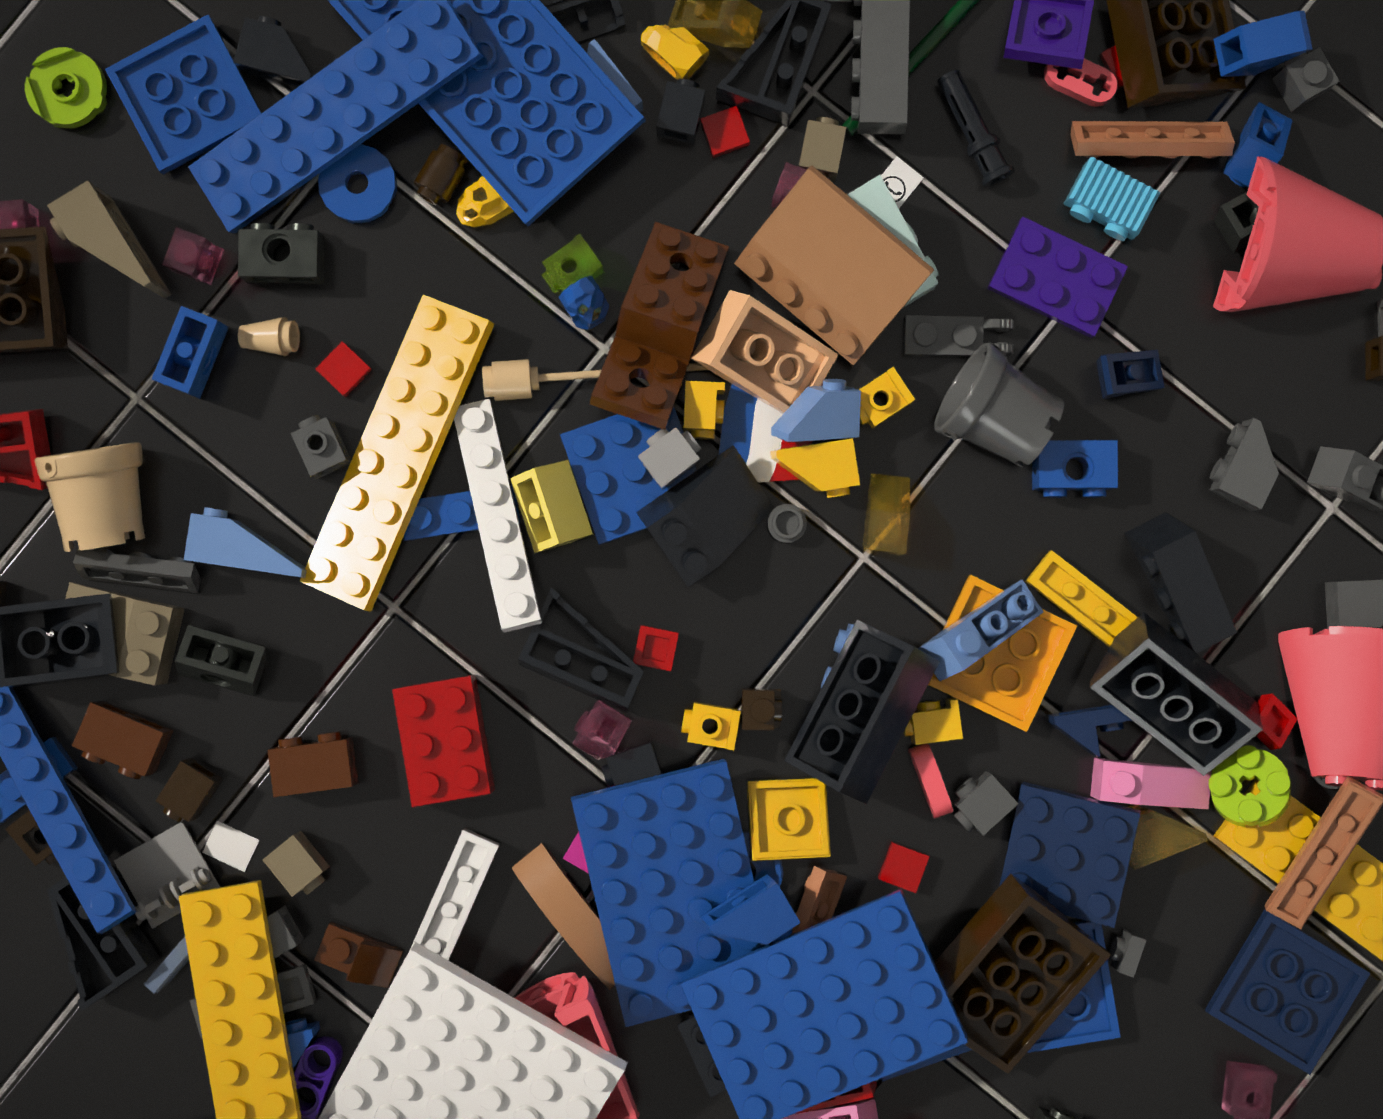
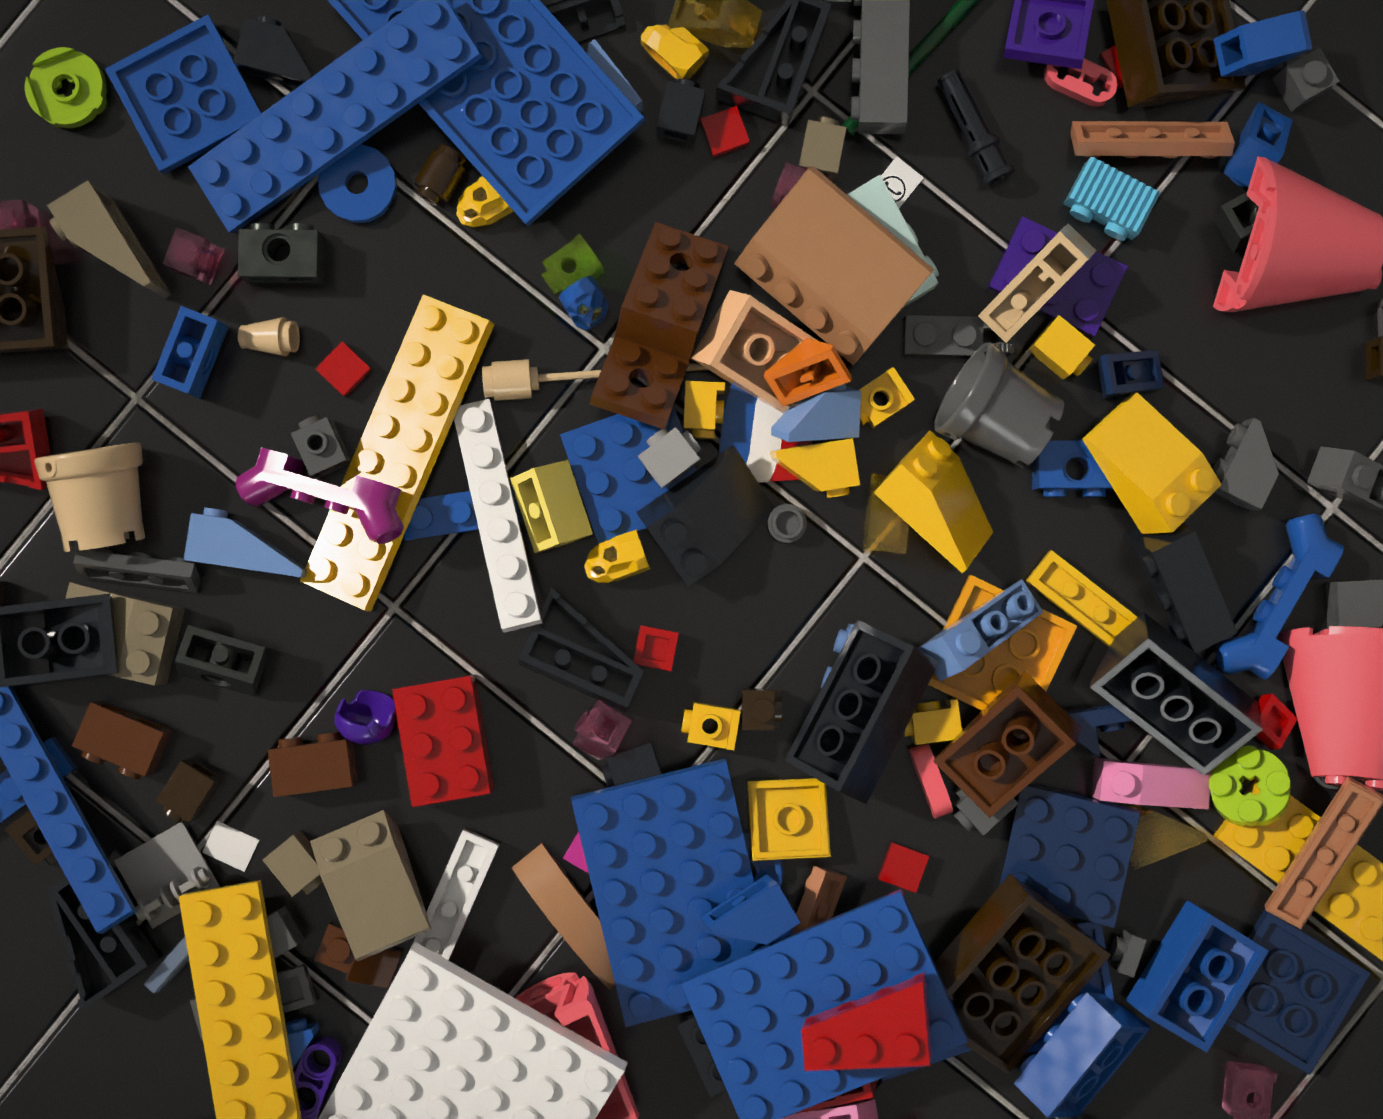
none -> magenta plate [236,447,404,544]
none -> dark tan slope [310,810,432,961]
none -> dark purple hair [334,690,396,745]
none -> yellow rock [584,530,650,583]
none -> orange slope [763,338,852,407]
none -> red wedge [801,972,932,1071]
none -> yellow slope [874,430,993,573]
none -> reddish brown slope [933,671,1082,818]
none -> tan slope [978,224,1096,343]
none -> blue slope [1014,992,1151,1118]
none -> yellow brick [1028,315,1095,379]
none -> yellow slope [1082,392,1222,534]
none -> blue slope [1125,900,1269,1053]
none -> blue plate [1214,513,1344,680]

